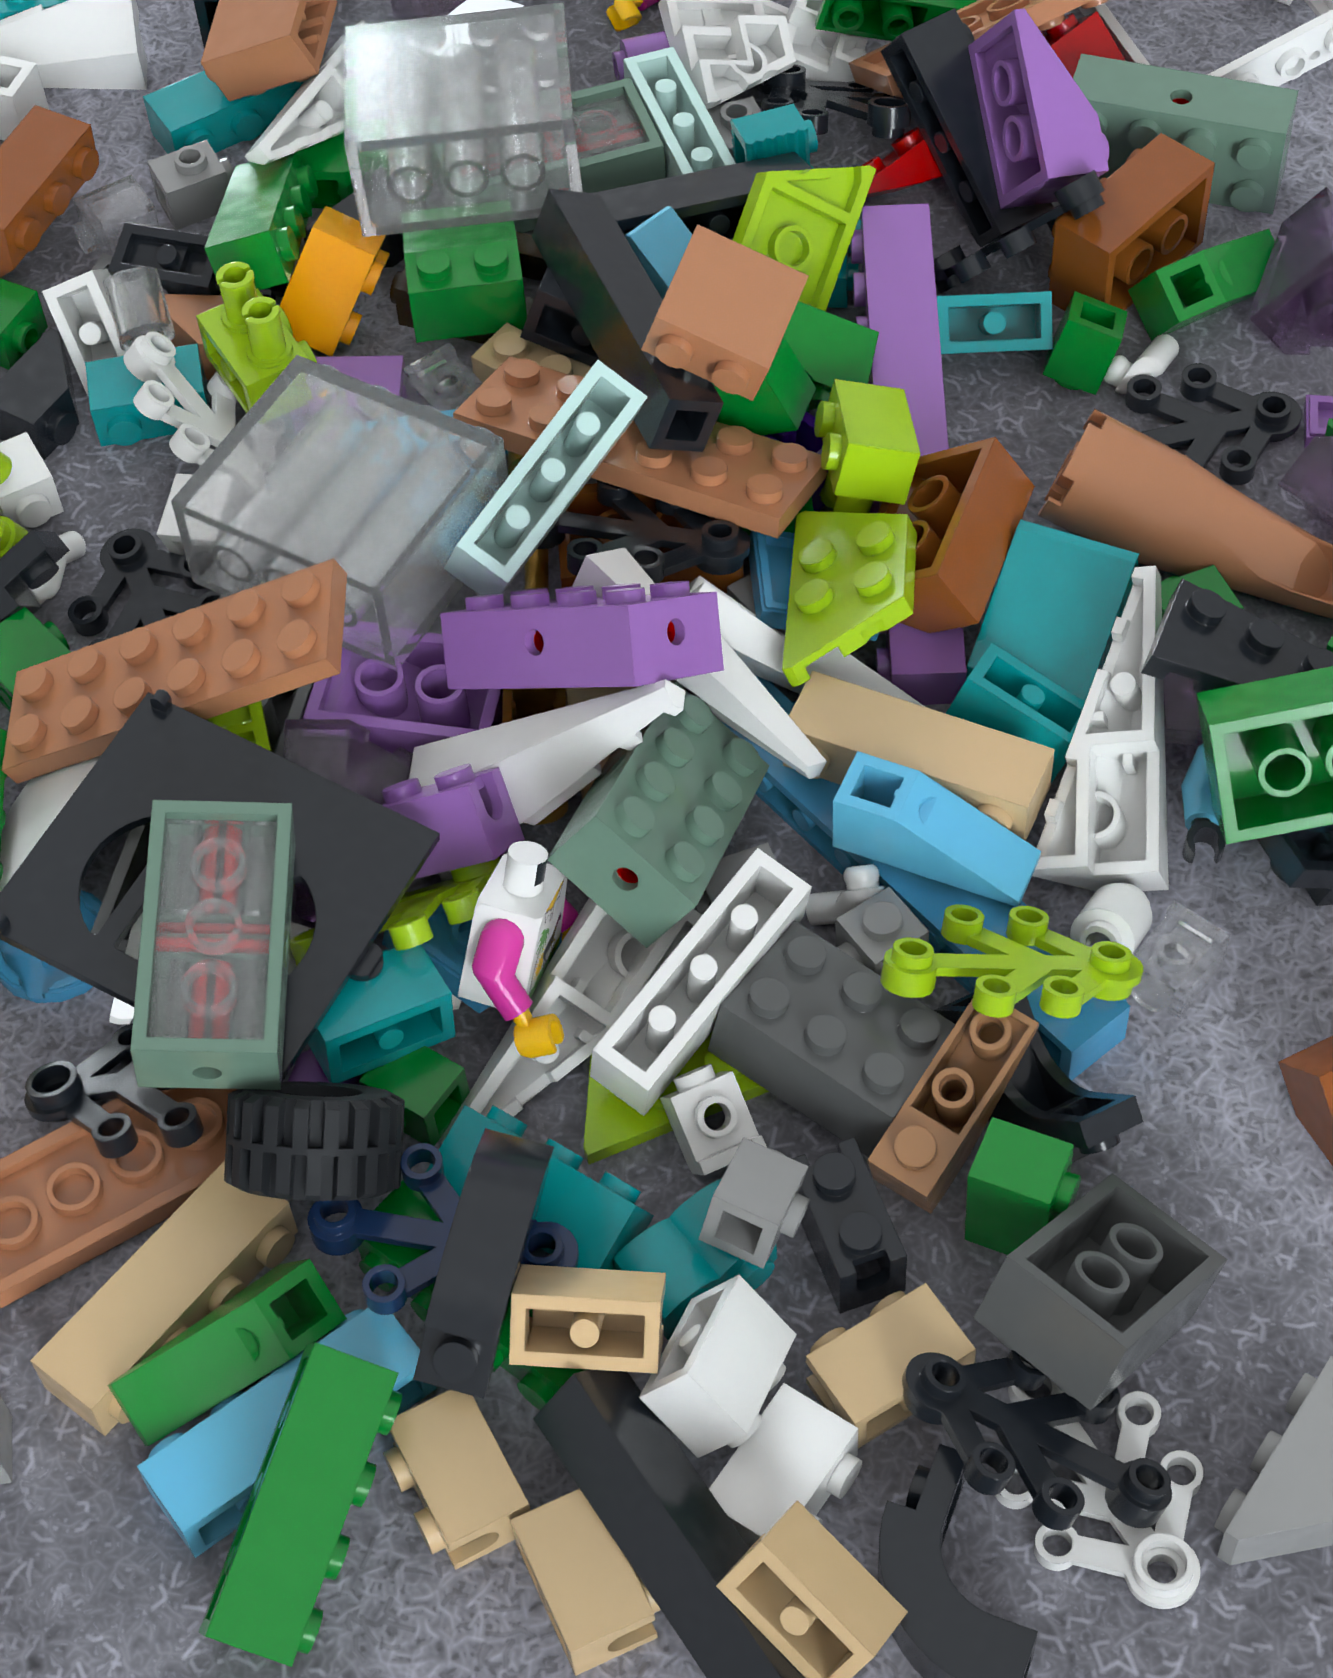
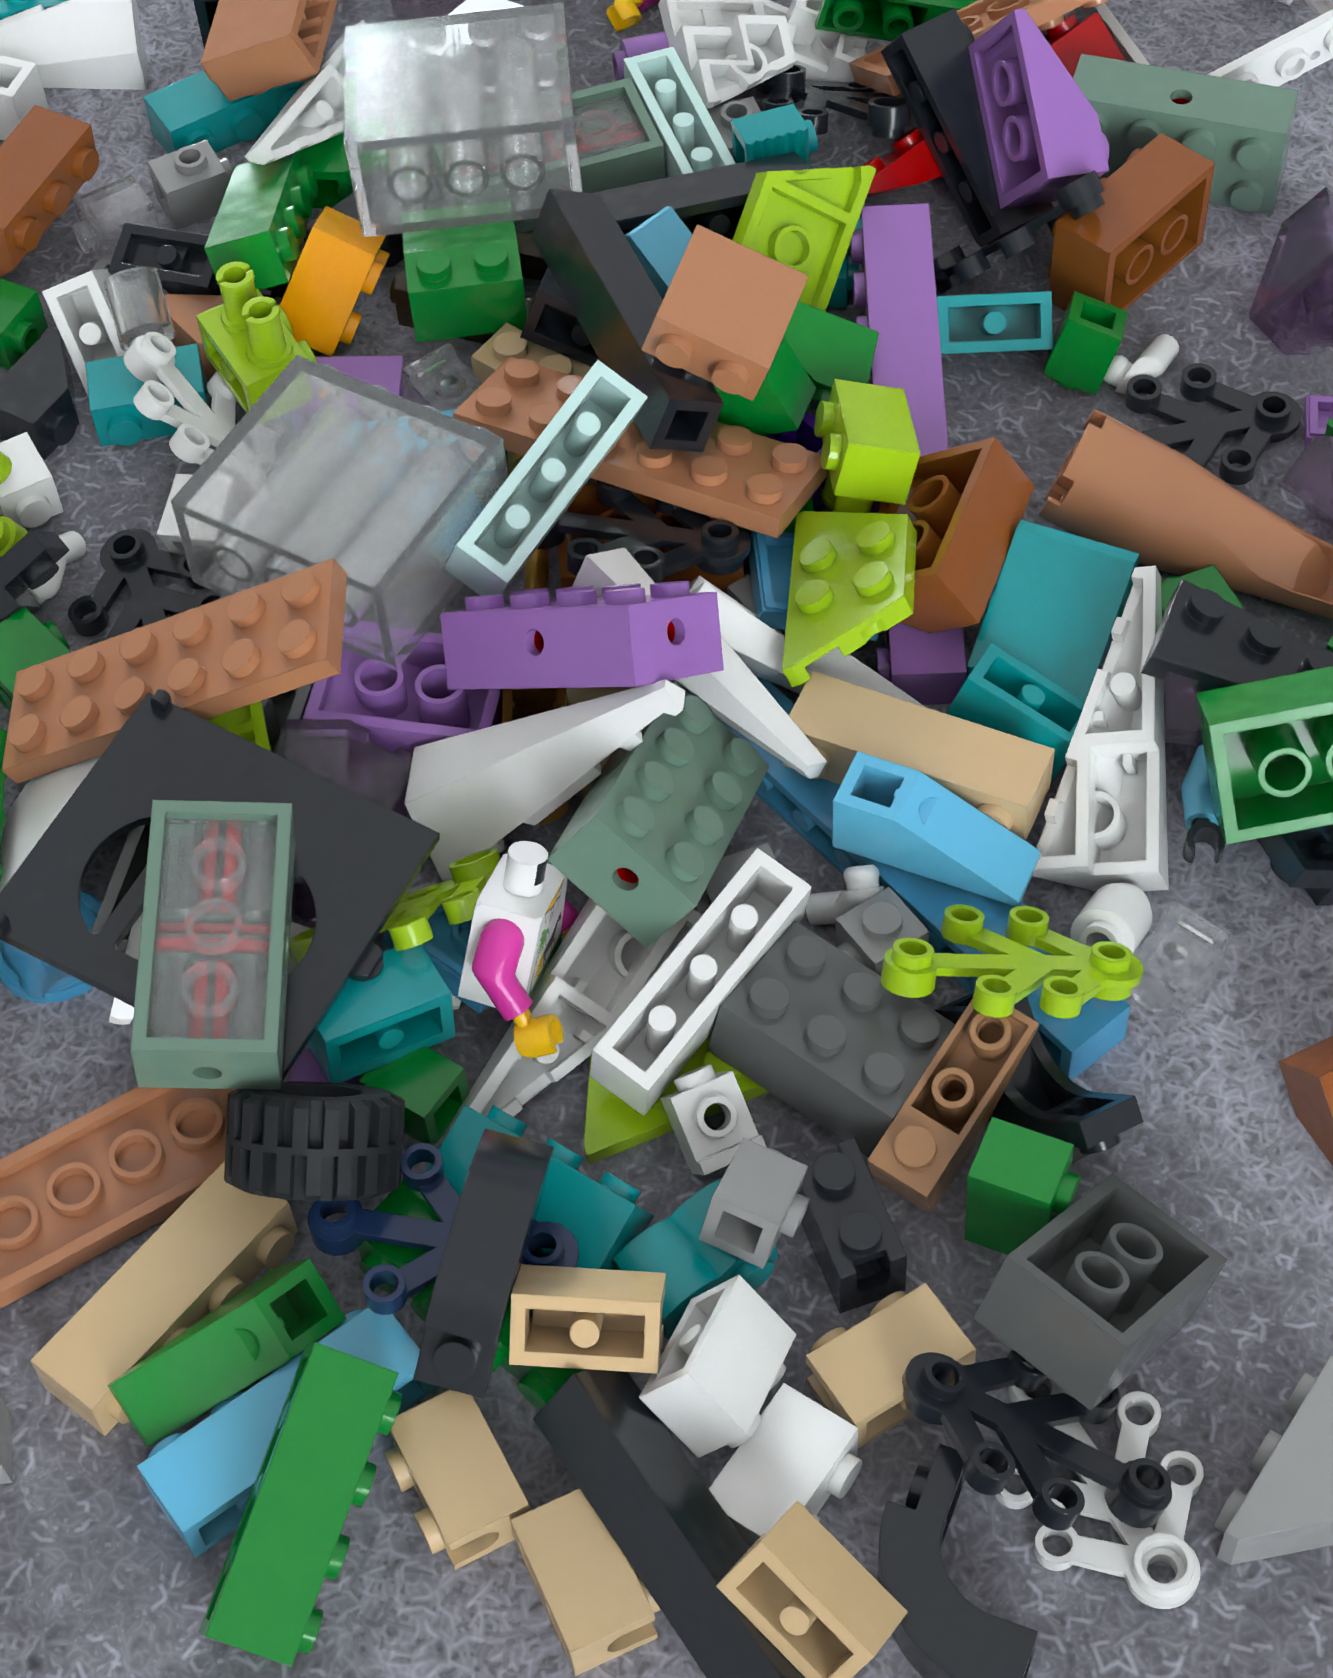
black plant [24,1023,204,1159] -> none
medium lavender brick [381,764,525,879] -> none
green slope [1128,228,1292,341] -> none

